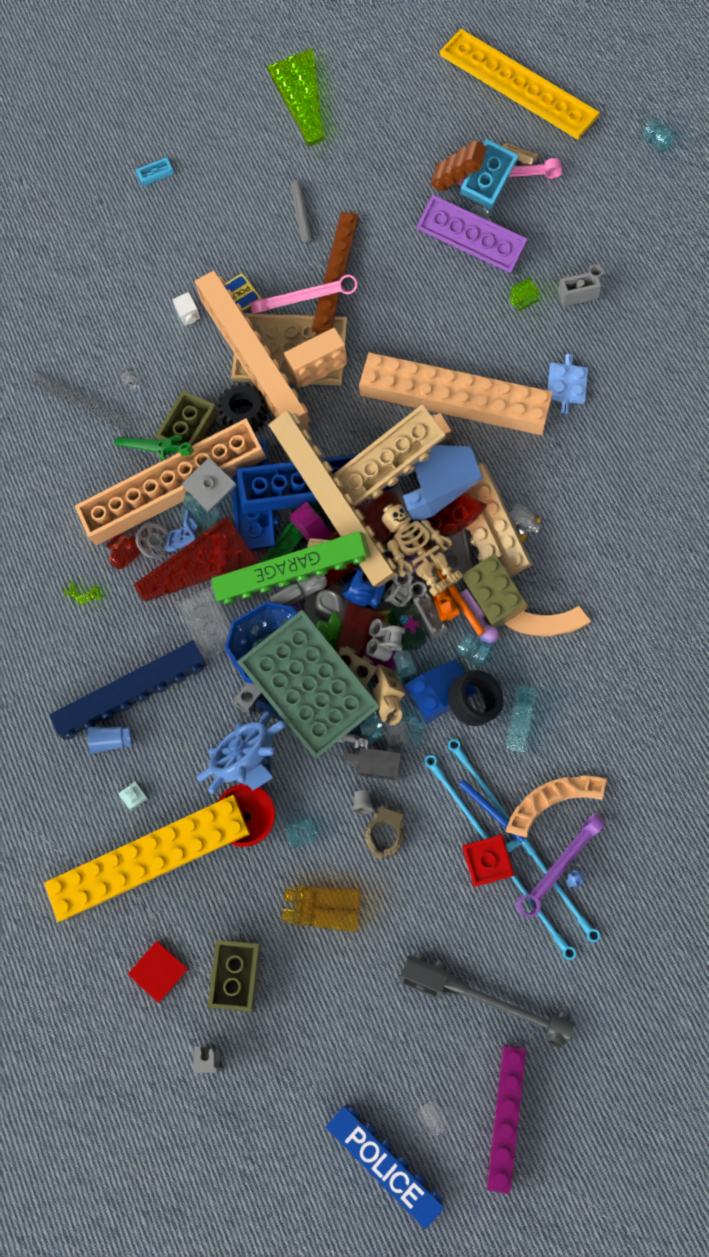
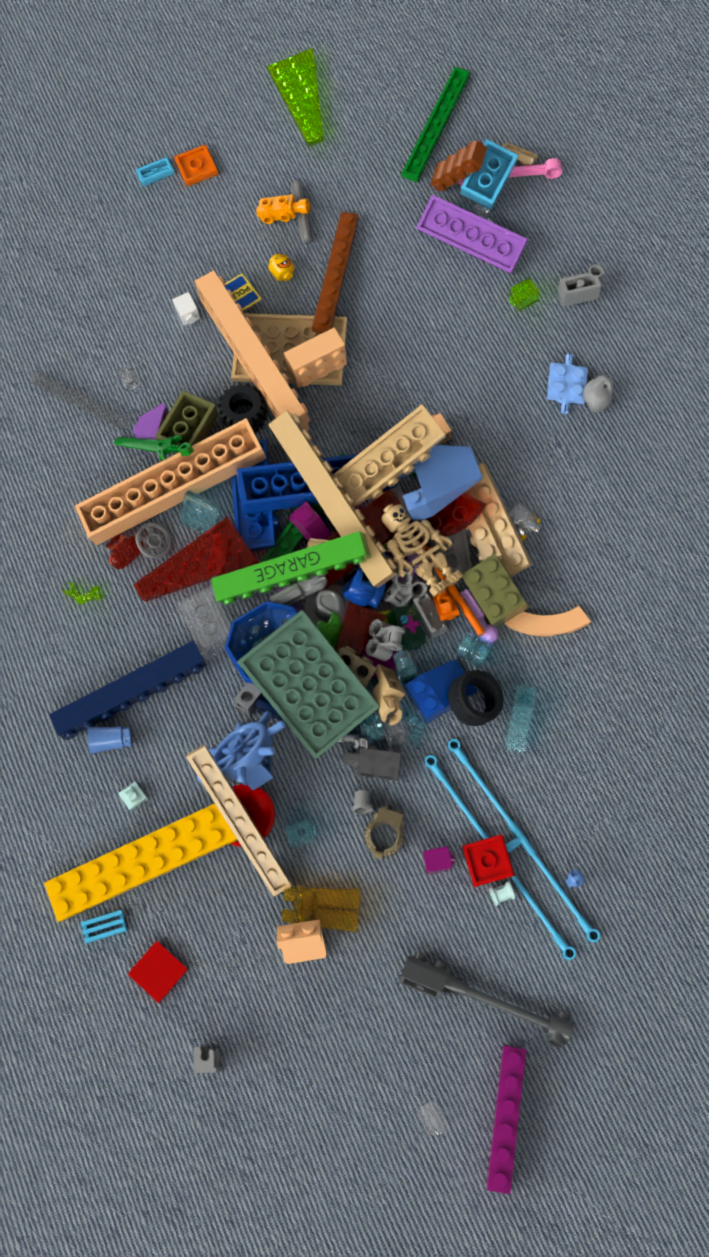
medium blue piece [165,509,198,553] -> none
light grey plate [181,458,237,513] -> none
olive brick [207,940,262,1012] -> none
bright pink piece [250,274,358,314] -> none
blue brick [325,1105,444,1230] -> none
light nougat brick [359,352,553,435] -> none
yellow plate [440,29,600,140] -> none
blue bar [459,779,526,843] -> none
light nougat tile [506,775,607,838] -> none
medium lavender piece [516,813,606,917] -> none
clear light blue wheel [642,118,676,153] -> none
none -> medium azure tile [80,910,128,944]
none -> medium lavender slope [133,404,169,440]
none -> orange tile [174,144,219,187]
none -> tan plate [186,744,292,897]
none -> light orange brick [256,194,310,224]
none -> yellow head [268,253,295,281]
none -> light nougat bracket [277,919,327,964]
none -> green tile [401,67,470,183]
none -> magenta brick [423,846,455,875]
none -> light aqua bush [489,881,516,906]
none -> light grey hair [583,374,613,412]

